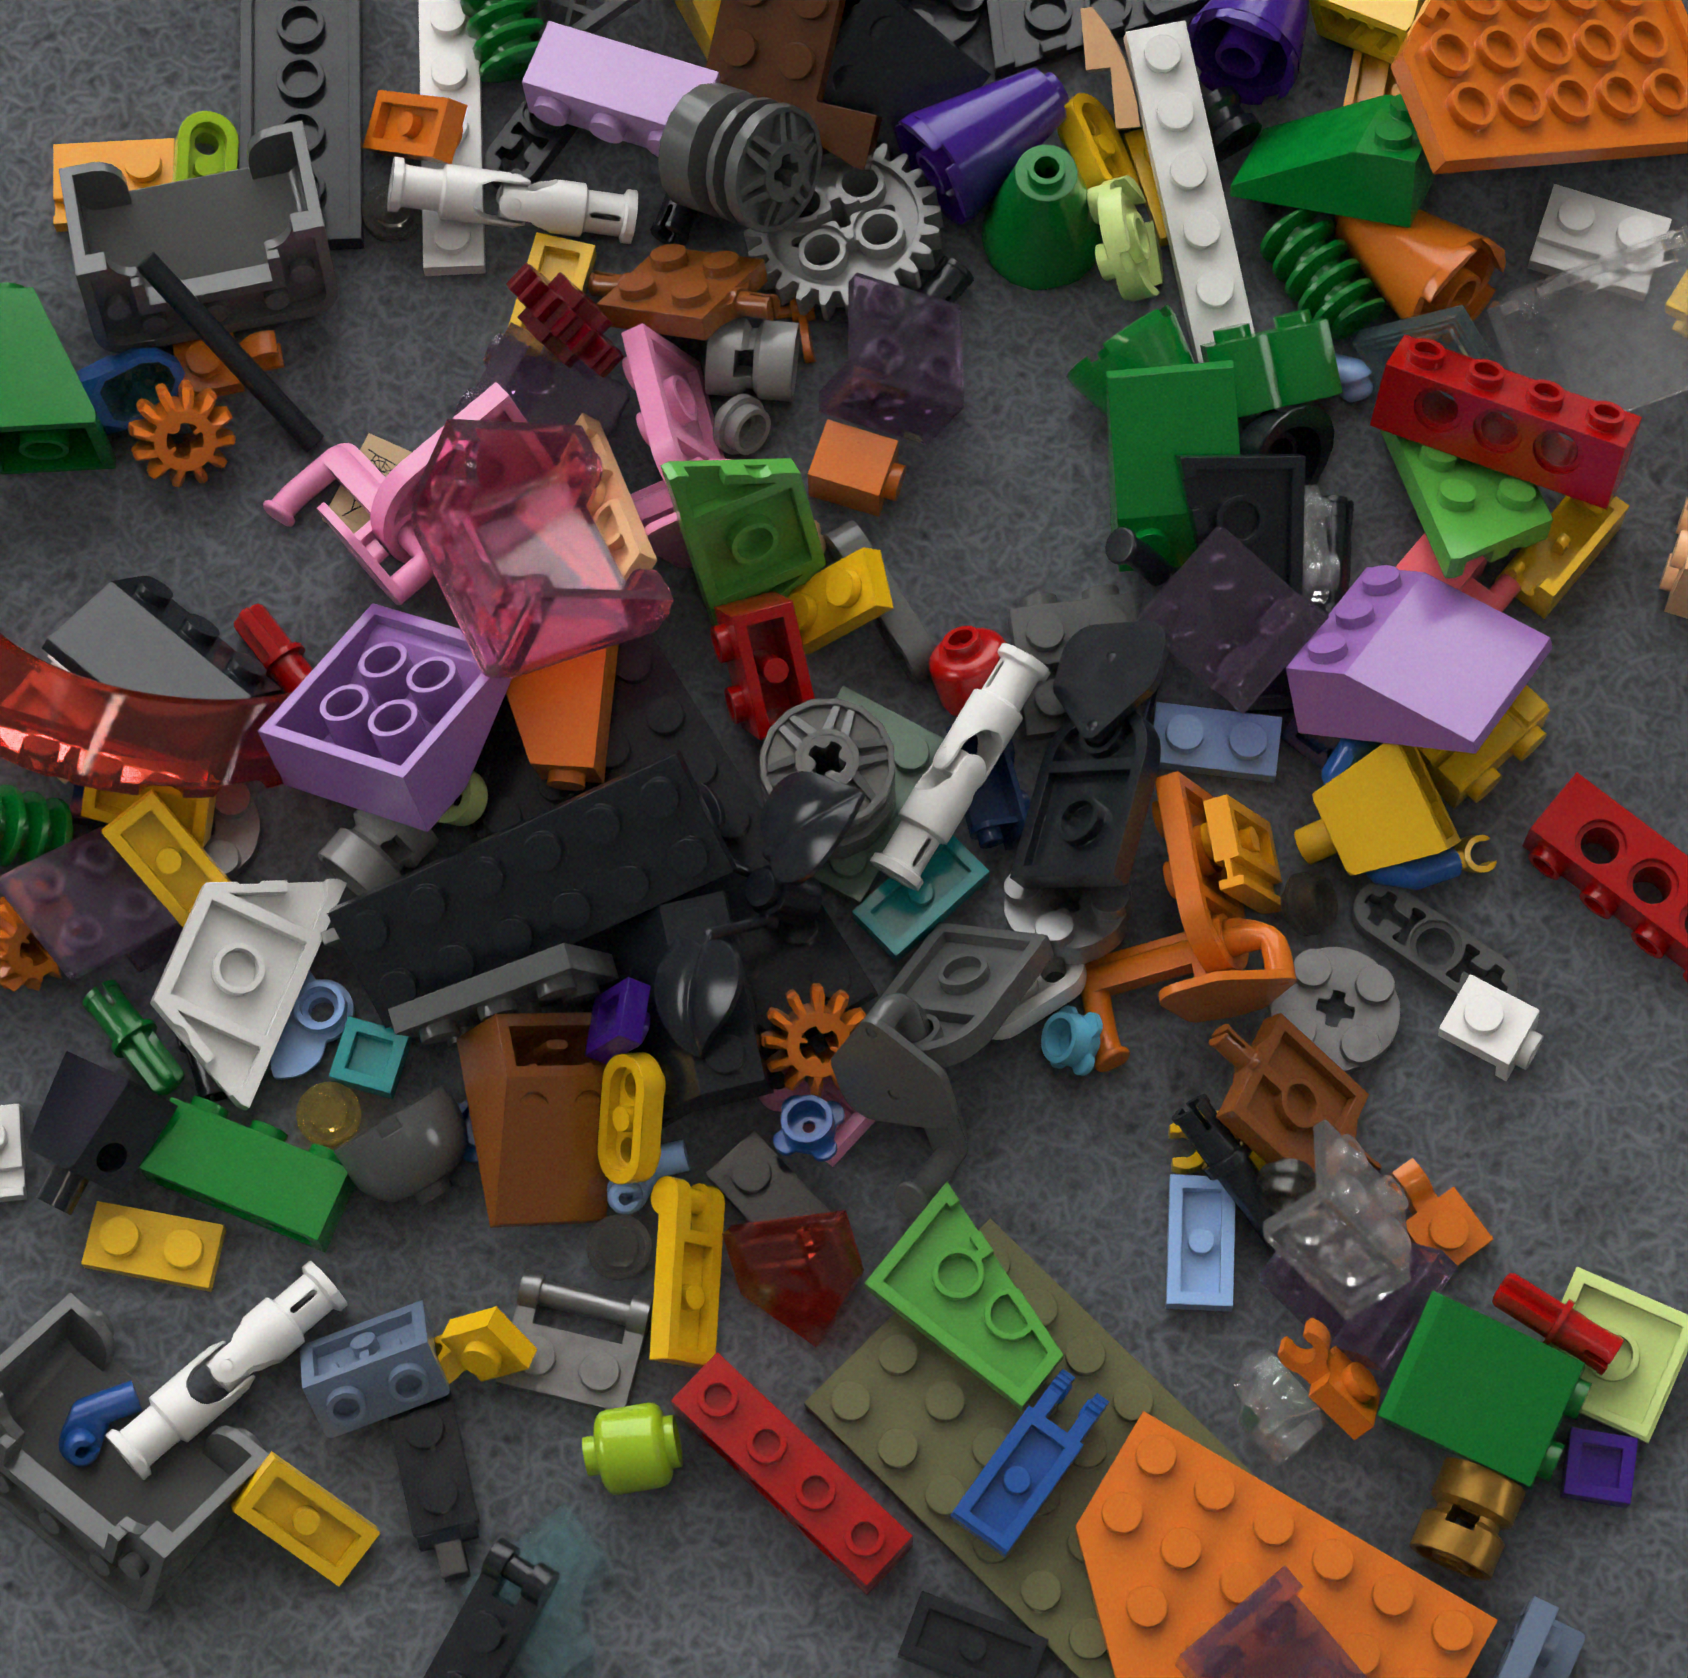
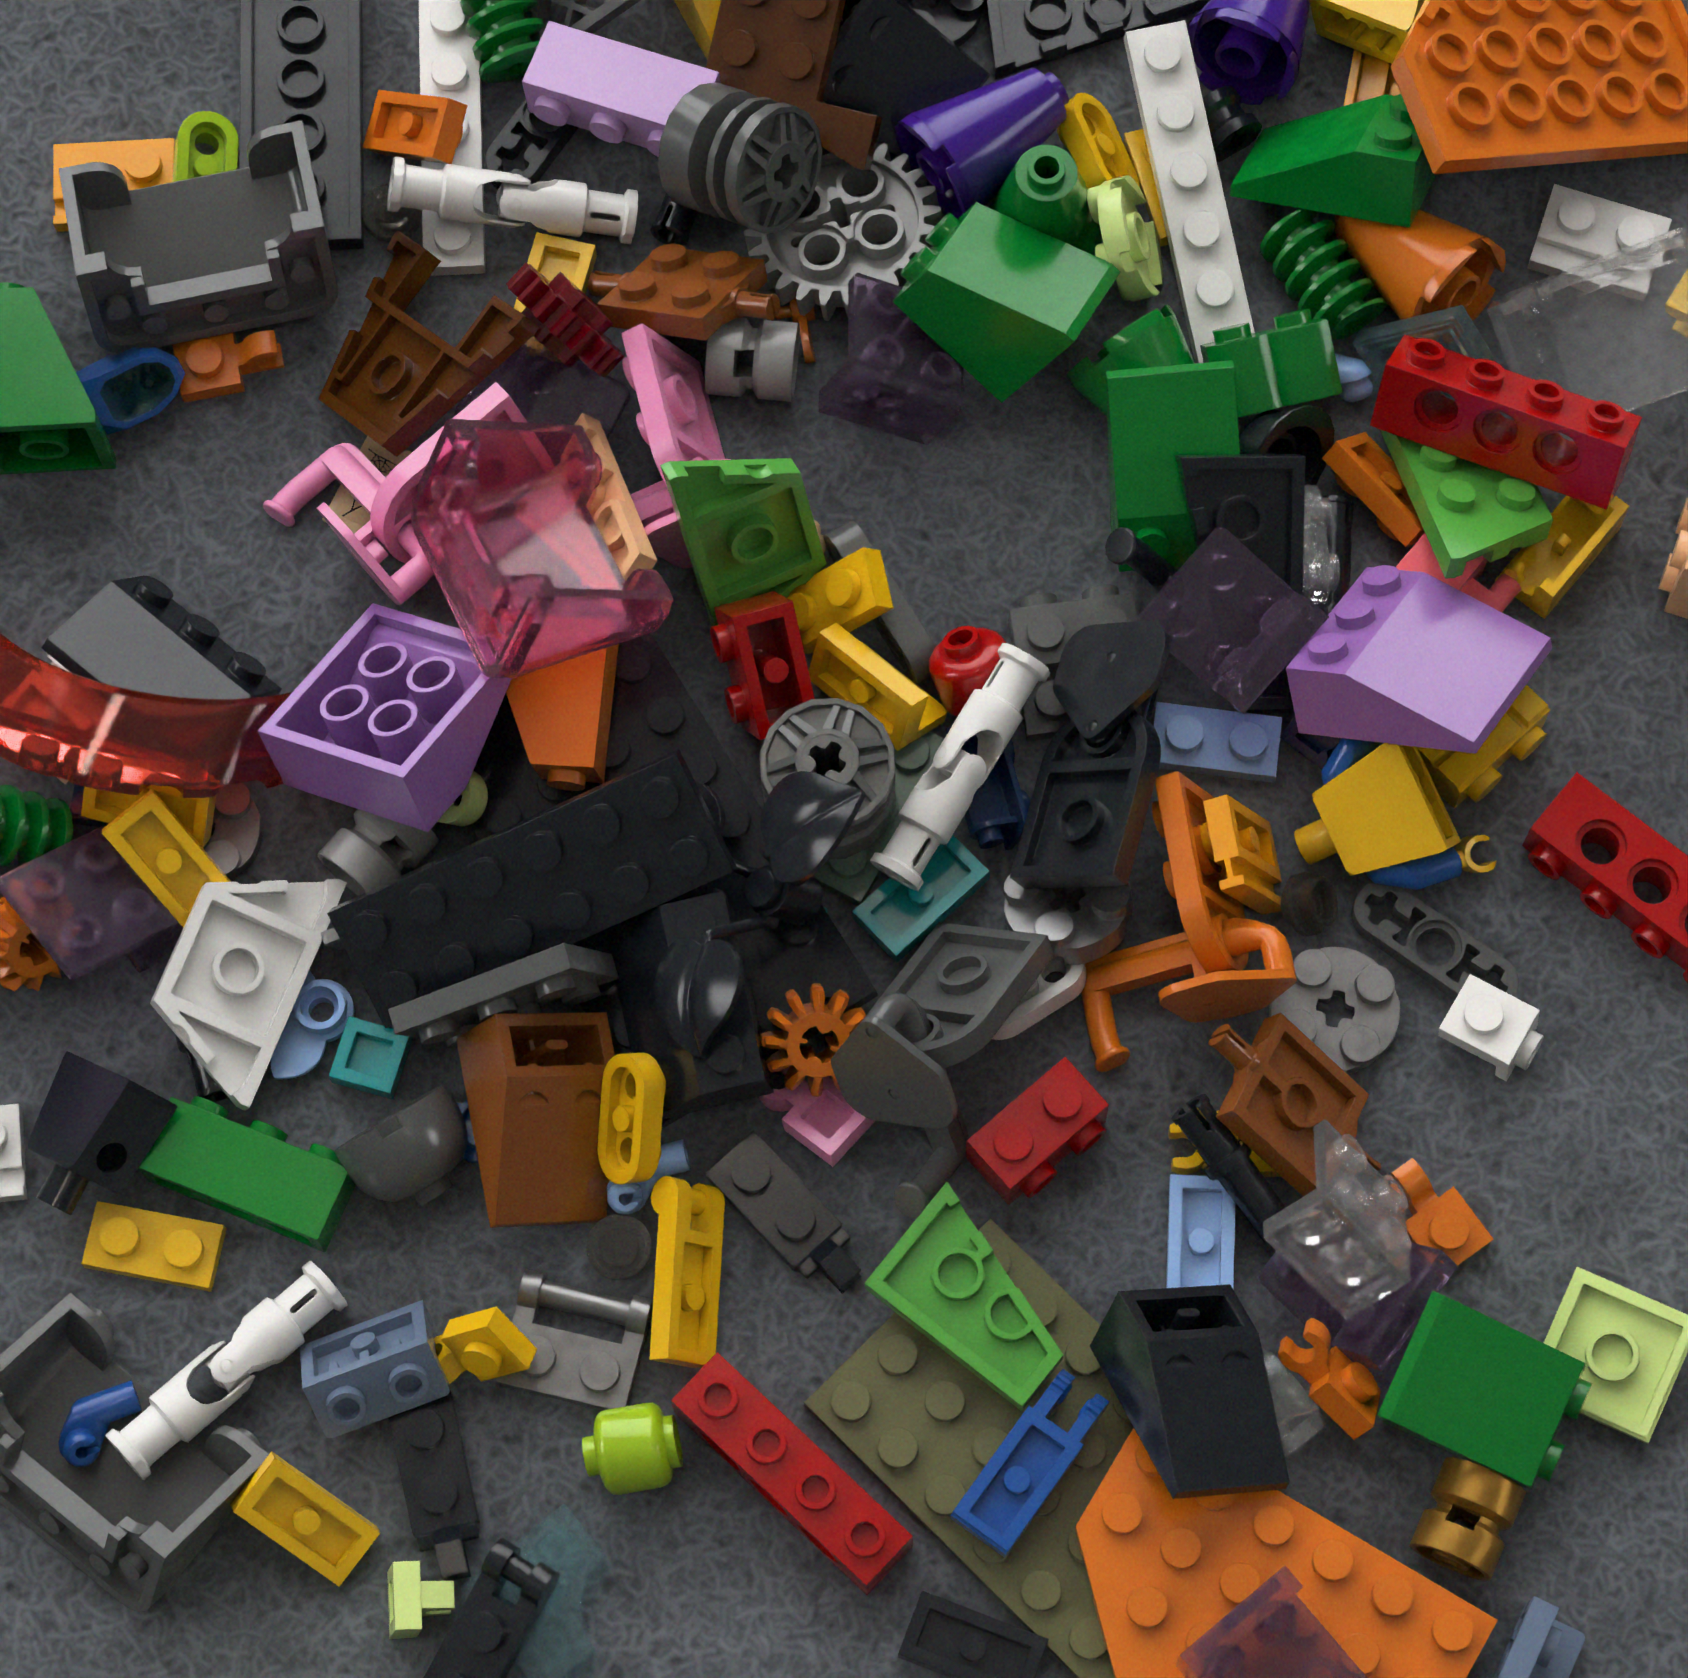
green axle [82,979,185,1096] -> none
orange gear [128,379,236,488] -> none
black bar [136,251,324,452] -> none
red axle [234,603,313,697] -> none
clear yellow plate [296,1082,362,1147] -> none
dark purple plate [585,977,651,1065] -> none
light grey plate [713,394,771,455] -> none
clear red plate [722,1210,864,1347] -> none
blue plate [773,1095,845,1162] -> none
orange brick [808,419,906,517] -> none
medium azure plate [1041,1005,1103,1076] -> none
light nougat slope [1080,7,1142,131] -> none
clear smoke plate [1257,1158,1324,1217] -> none
red axle [1492,1273,1625,1376] -> none
dark purple plate [1560,1427,1638,1508] -> none
none -> reddish brown wing [318,230,539,457]
none -> yellowish green tile [387,1561,455,1639]
none -> yellow panel [809,623,948,751]
none -> green slope [893,202,1120,403]
none -> red brick [966,1057,1109,1205]
none -> black slope [1090,1284,1290,1499]
none -> orange plate [1322,432,1425,547]

